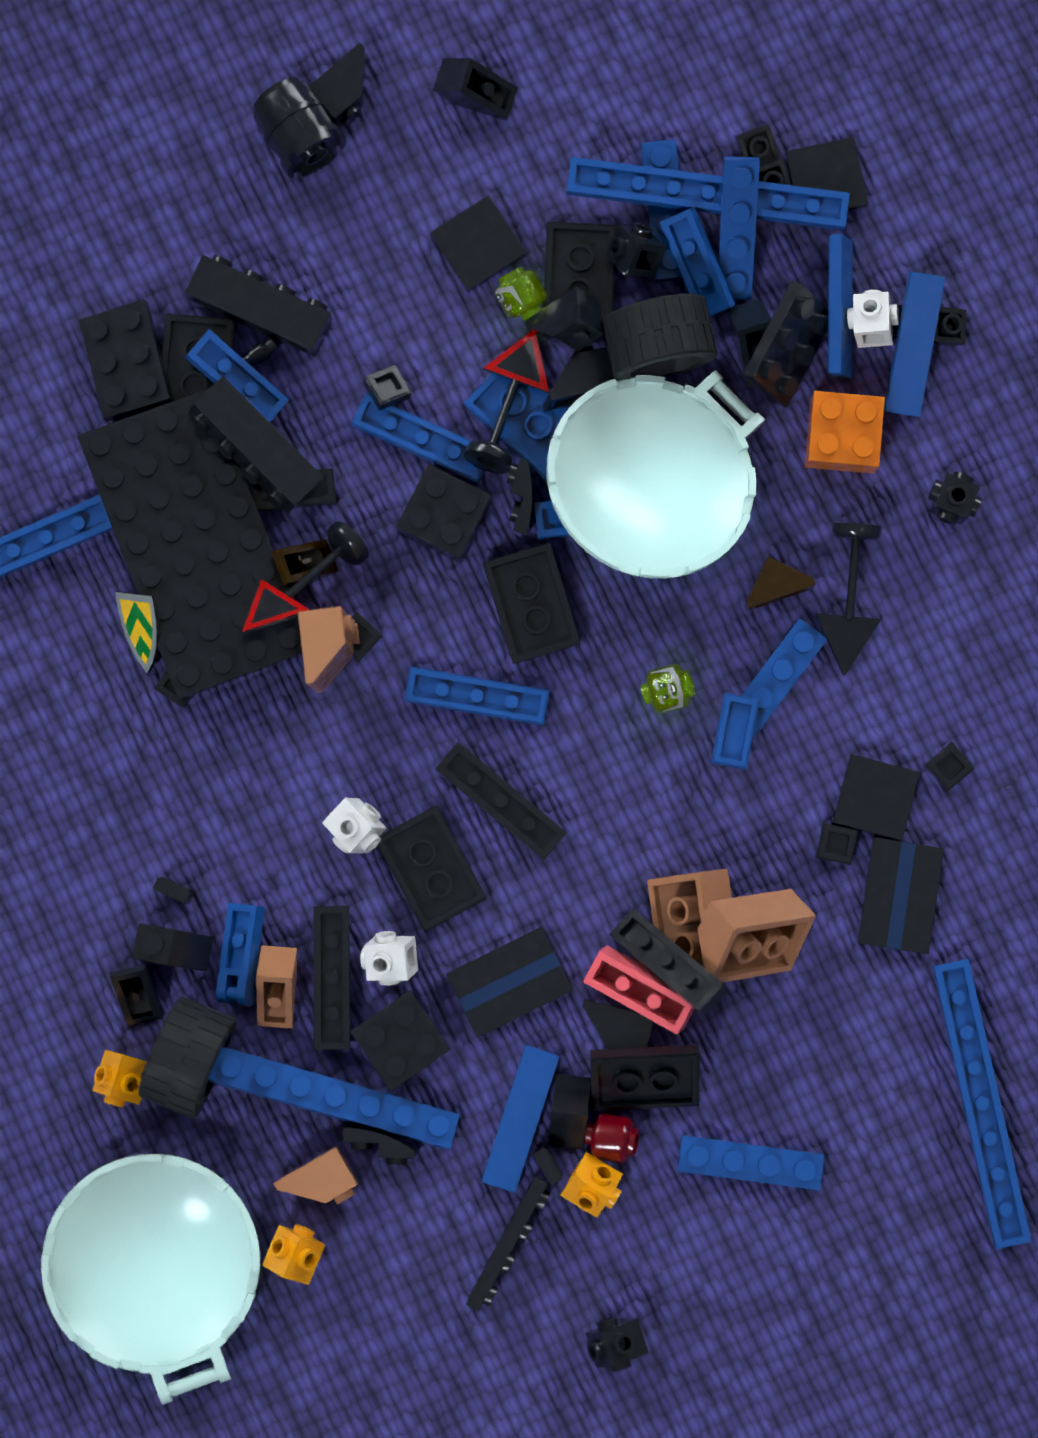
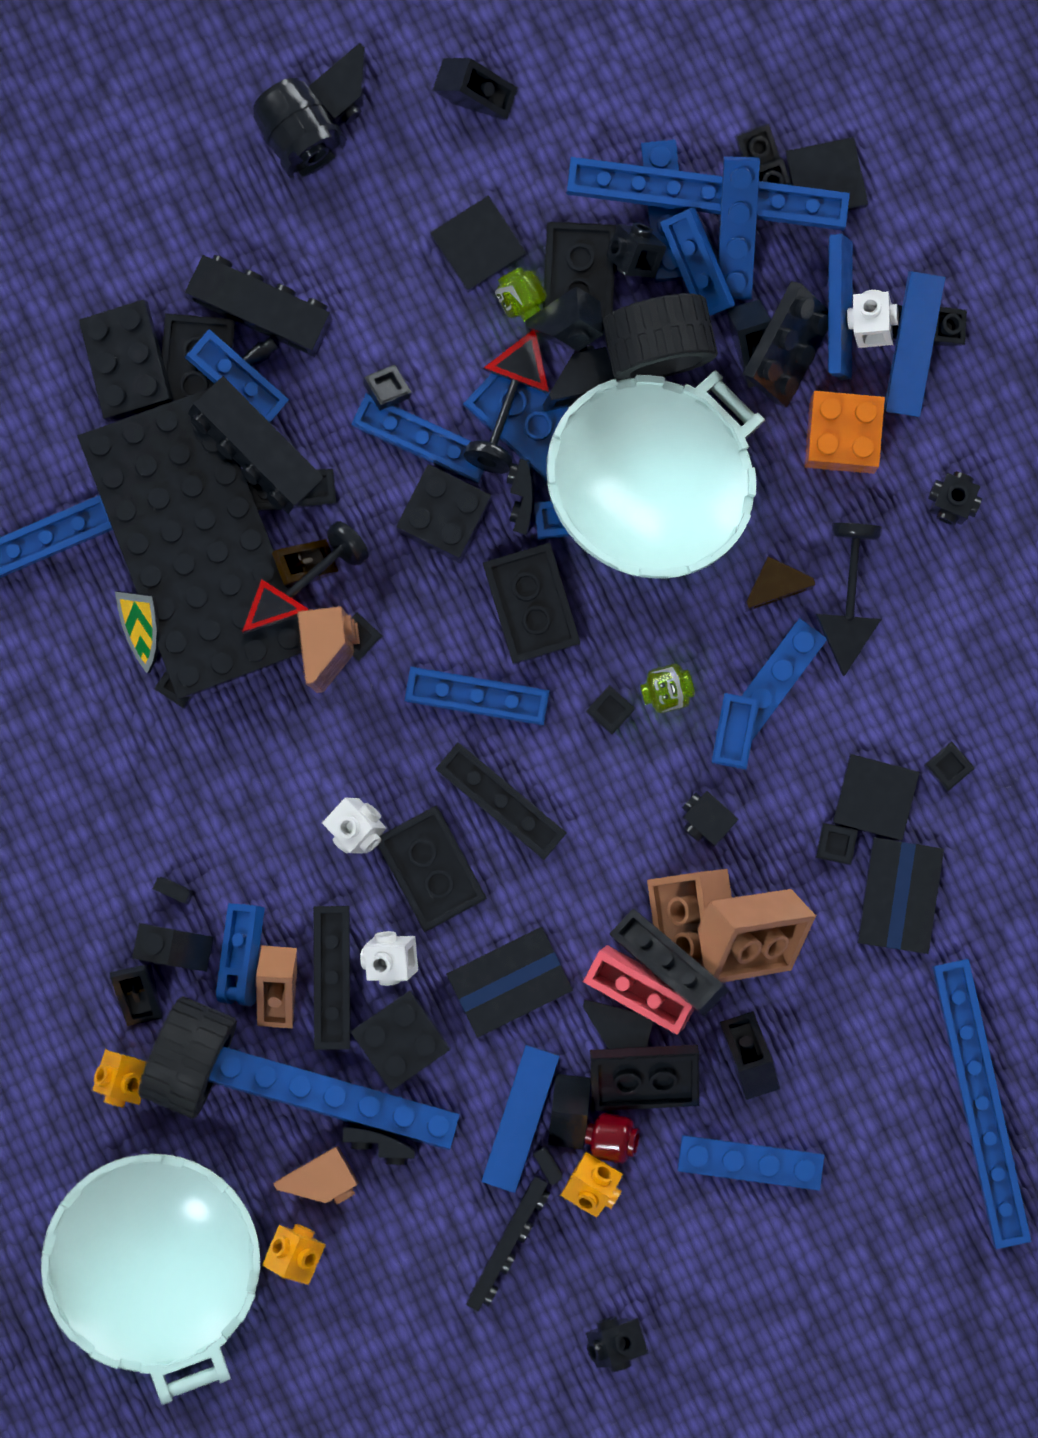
none -> black tile [586,685,636,735]
none -> black brick [682,791,739,847]
none -> black slope [720,1011,780,1100]

